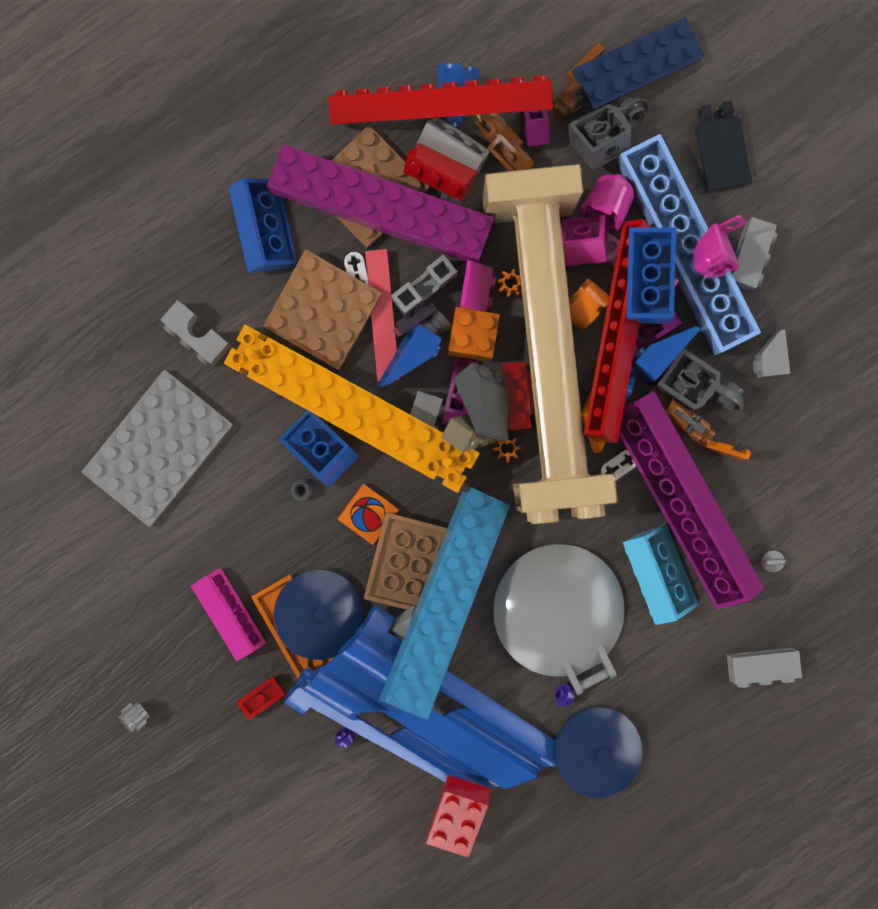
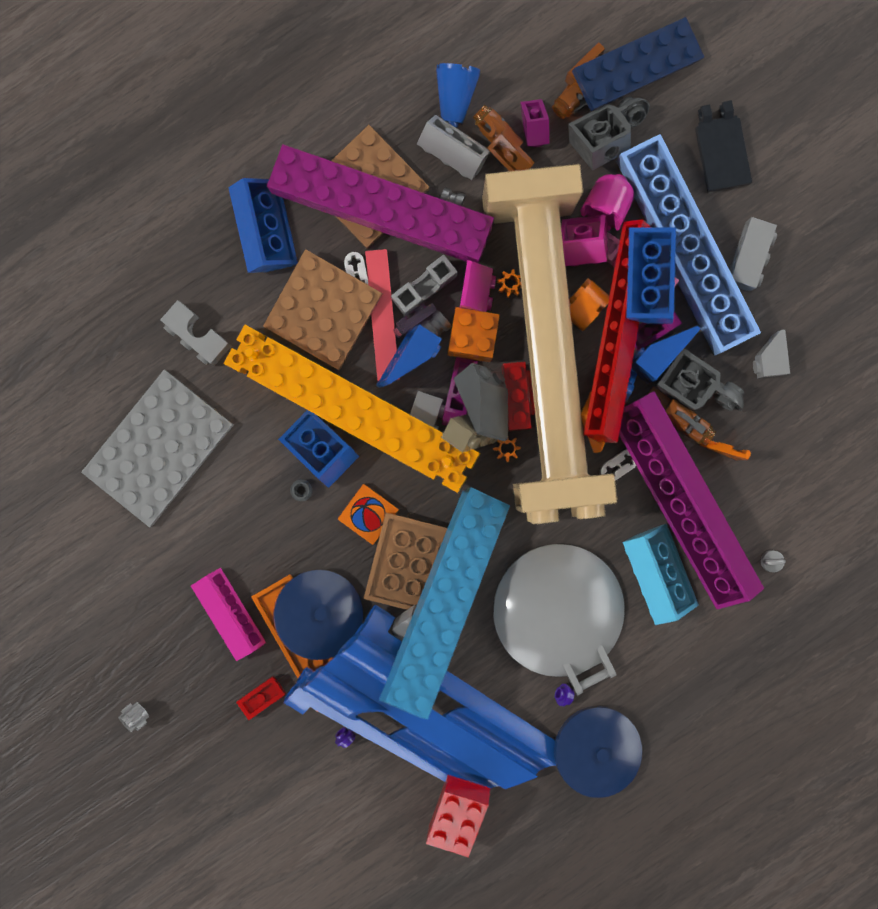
red brick [328,75,554,124] -> none
red brick [403,143,477,201] -> none
dark pink piece [694,215,746,277] -> none
light grey brick [727,648,802,687] -> none

